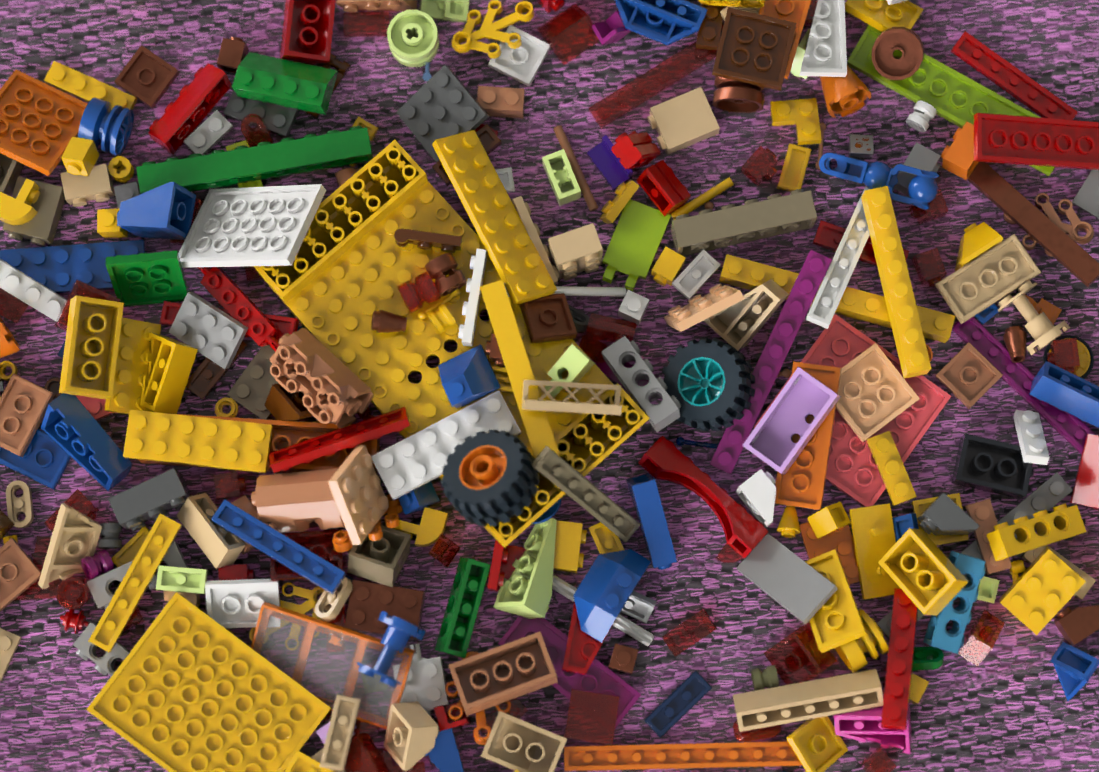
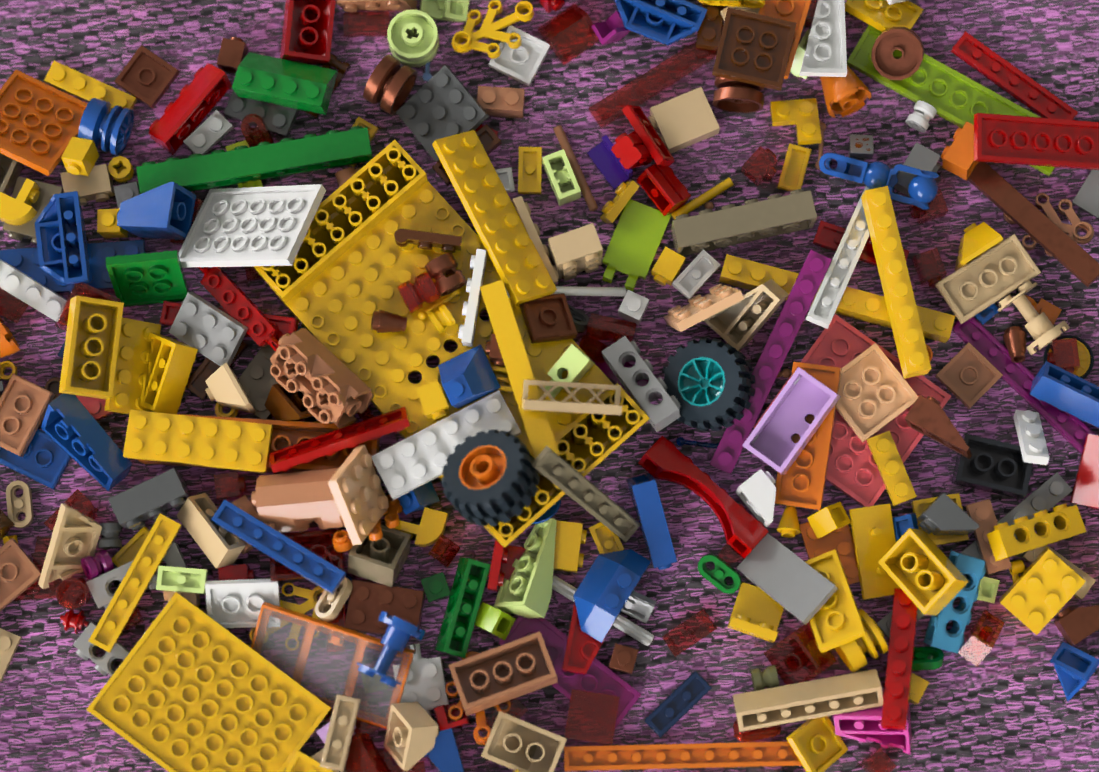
none -> blue wedge [35,191,90,285]
none -> tan slope [205,362,256,413]
none -> copper wheel [363,55,418,115]
none -> yellow brick [415,380,450,420]
none -> green plate [421,572,450,603]
none -> lime brick [474,602,516,640]
none -> yellow plate [518,147,542,194]
none -> red tile [622,105,675,166]
none -> green plate [698,554,741,594]
none -> yellow bracket [727,582,784,643]
none -> copper slope [905,395,972,459]

